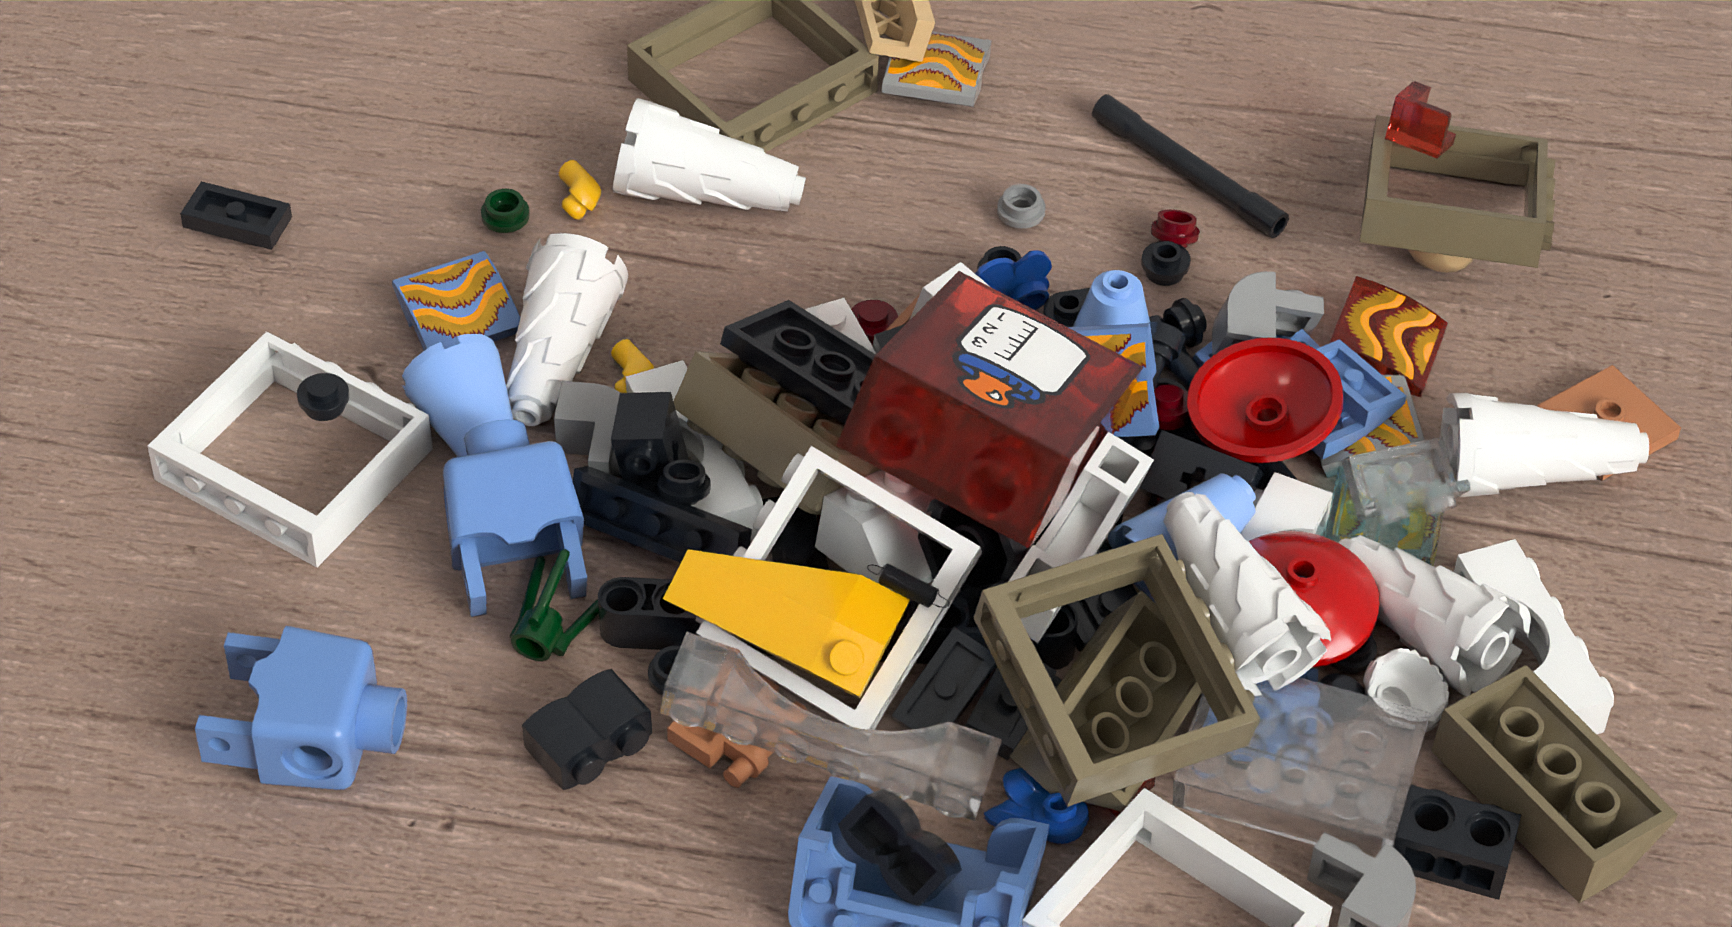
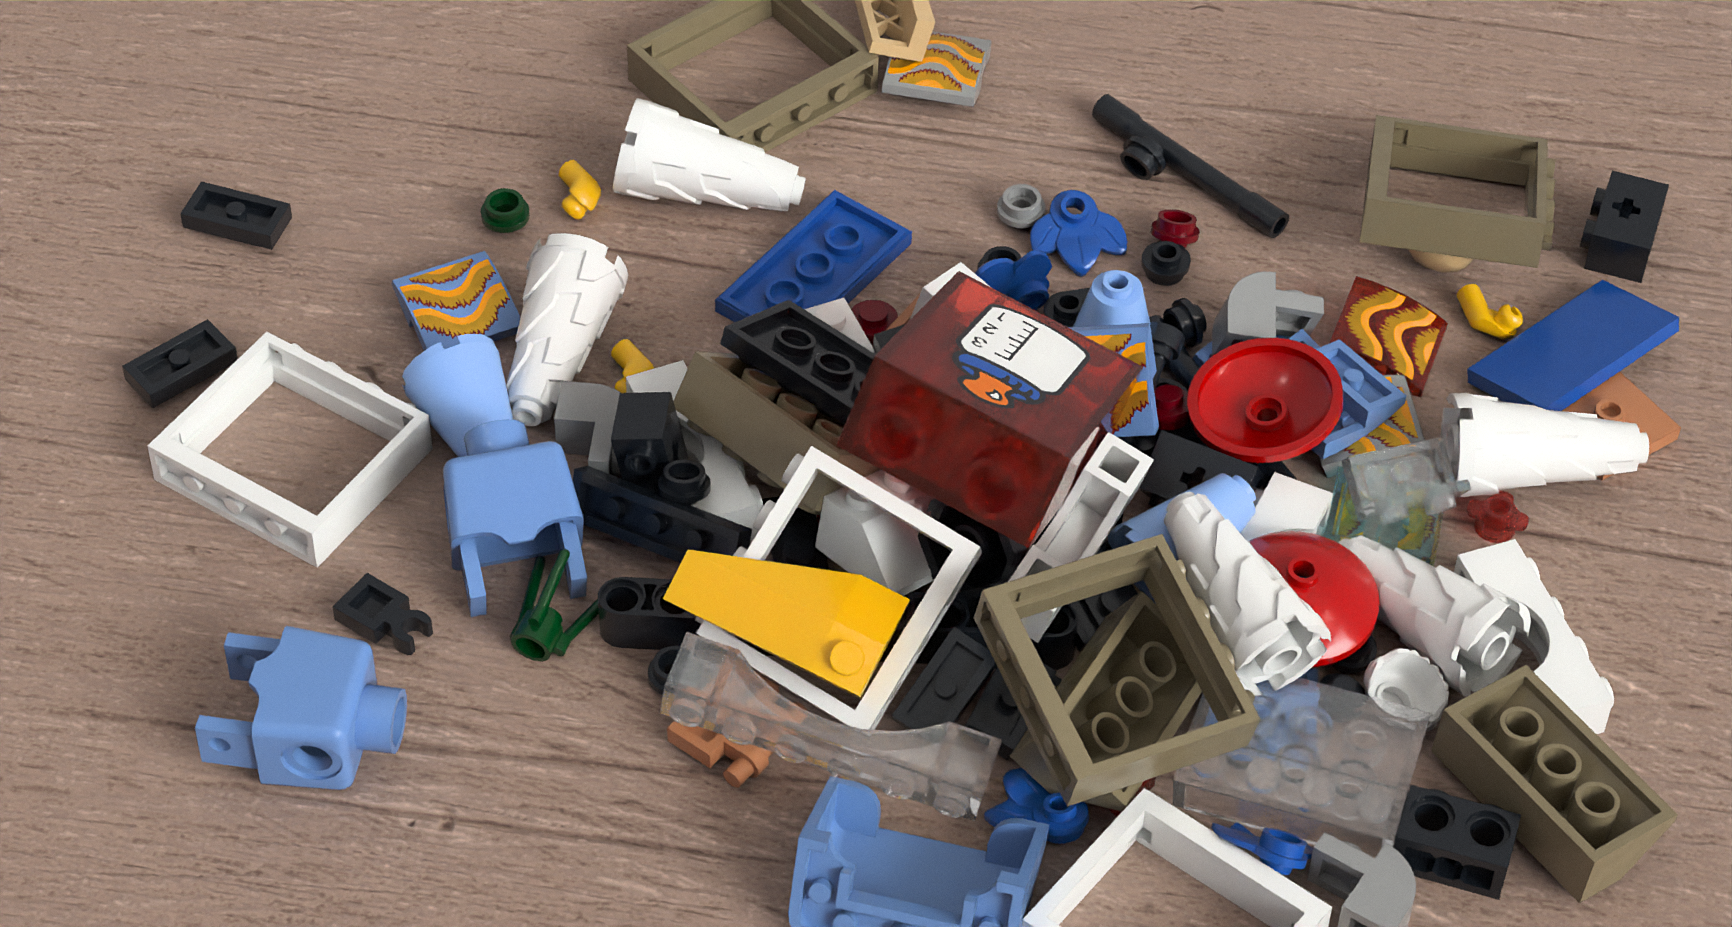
black plate [297,373,349,421] -> none
black brick [522,669,652,790] -> none
black brick [838,789,962,906] -> none
black piece [867,564,950,608] -> none
clear red panel [1385,81,1456,159] -> none
none -> black plate [122,319,238,409]
none -> black plate [332,573,433,655]
none -> blue tile [715,190,912,322]
none -> blue plate [1030,190,1127,277]
none -> black plate [1120,136,1166,180]
none -> blue plate [1211,822,1313,875]
none -> yellow arm [1457,284,1523,339]
none -> blue tile [1467,280,1679,411]
none -> clear red plate [1467,491,1529,543]
none -> black brick [1580,170,1669,283]

